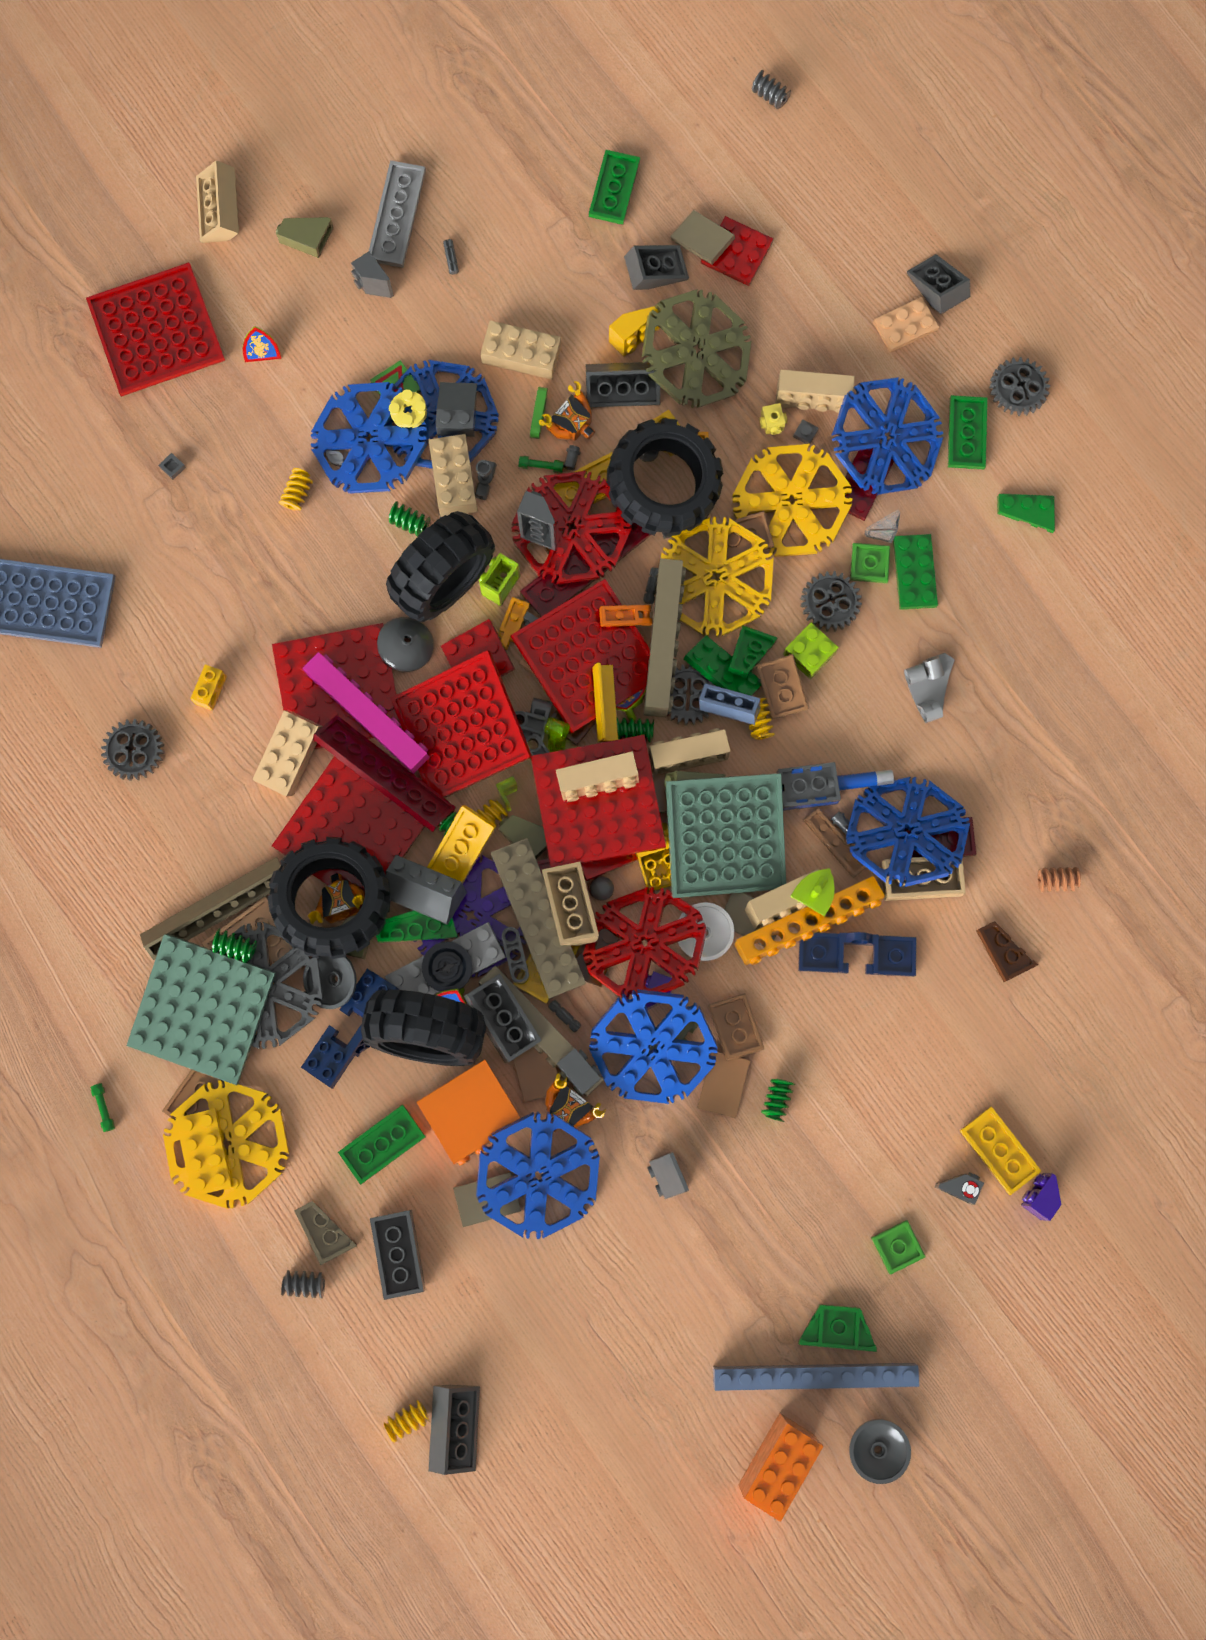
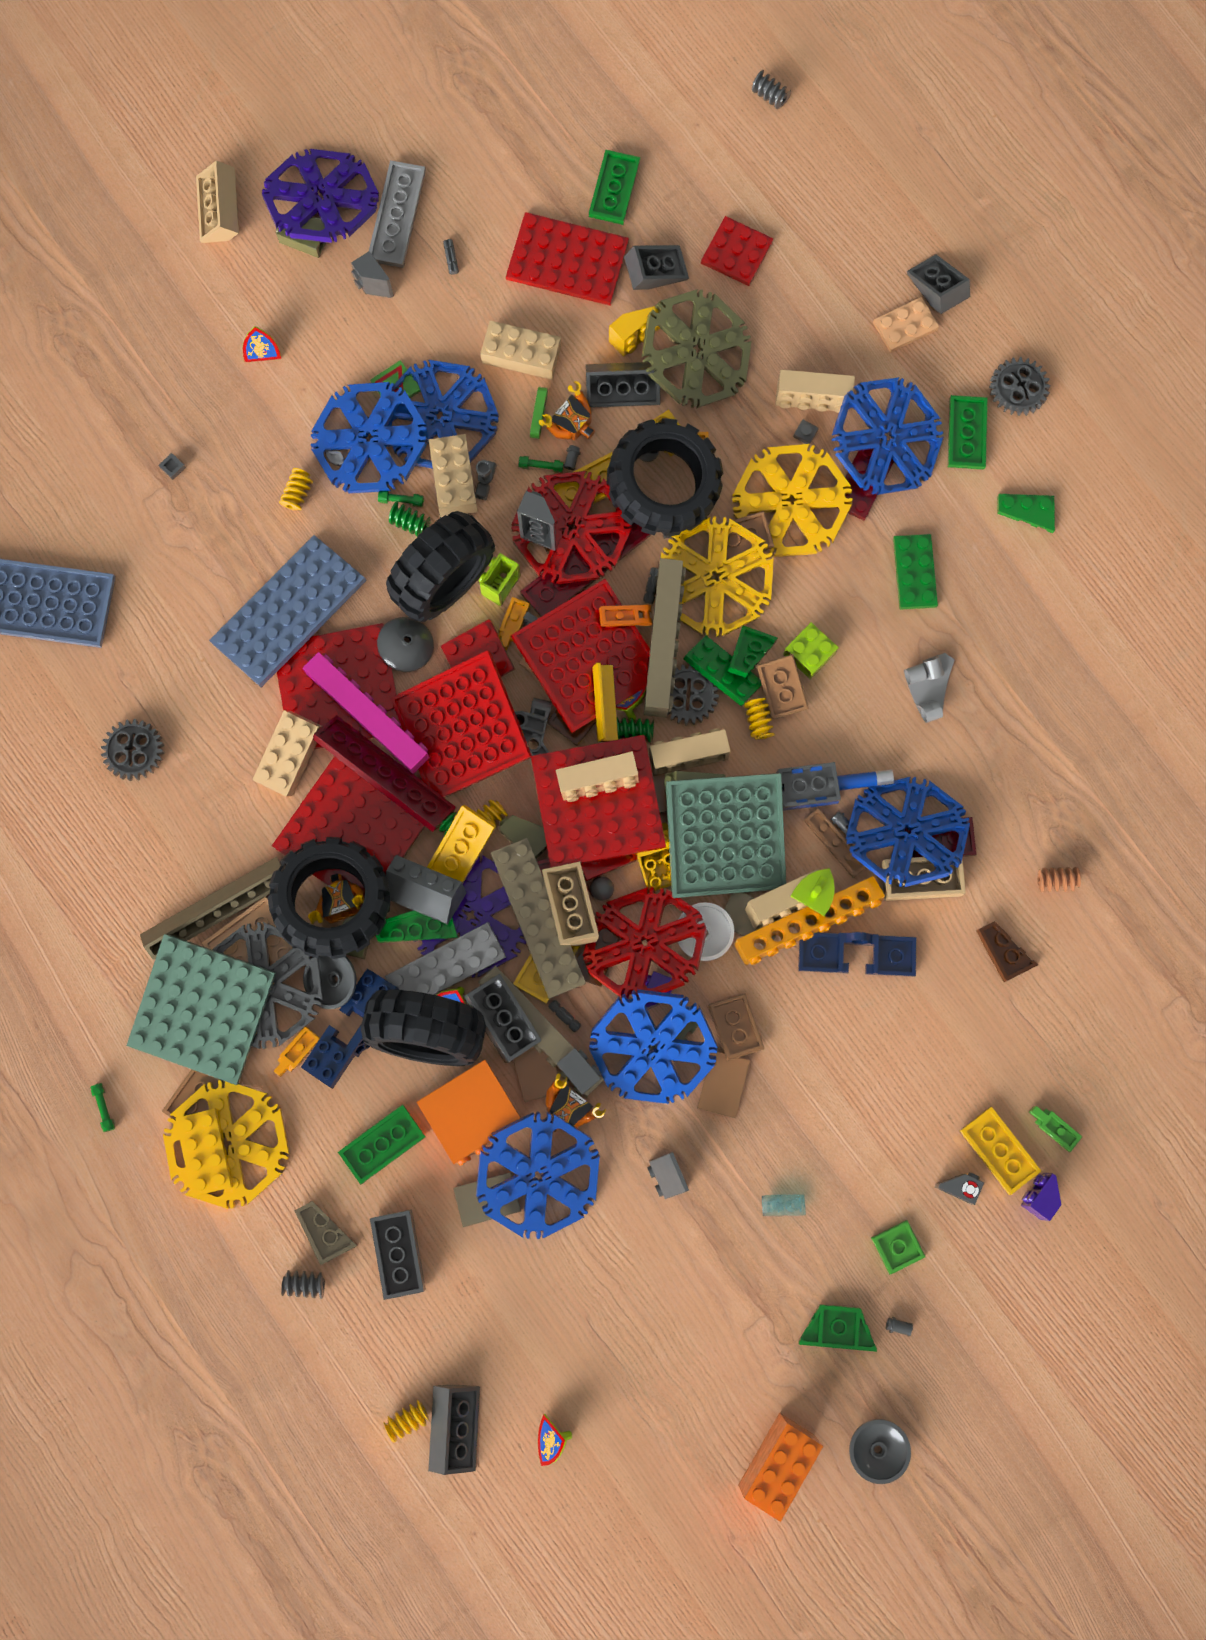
red plate [86,262,225,397] -> none
yellow brick [190,664,227,711] -> none
green piece [212,928,257,963] -> none
light yellow plate [389,390,427,428] -> none
black gear [422,942,473,992] -> none
dark grey slope [436,382,477,437] -> none
clear neon green panel [496,776,518,812] -> none
dark grey beam [502,927,529,984] -> none
clear neon green piece [544,717,570,752] -> none
dark tan tile [671,210,735,265] -> none
sand blue brick [699,683,760,725] -> none
sand blue brick [713,1363,919,1391] -> none
light yellow brick [760,403,787,435] -> none
green piece [761,1079,795,1122] -> none
dark grey gear [800,571,862,632] -> none
bright green tile [850,543,890,583] -> none
clear slope [864,509,900,543] -> none
none -> sand blue plate [209,535,367,688]
none -> dark purple plate [262,149,379,243]
none -> light orange hinge [274,1026,320,1077]
none -> green bar [378,491,424,507]
none -> red plate [506,212,629,306]
none -> shield [538,1414,572,1466]
none -> clear light blue slope [762,1195,806,1217]
none -> dark grey pin [886,1317,913,1336]
none -> bright green hinge [1029,1106,1082,1152]

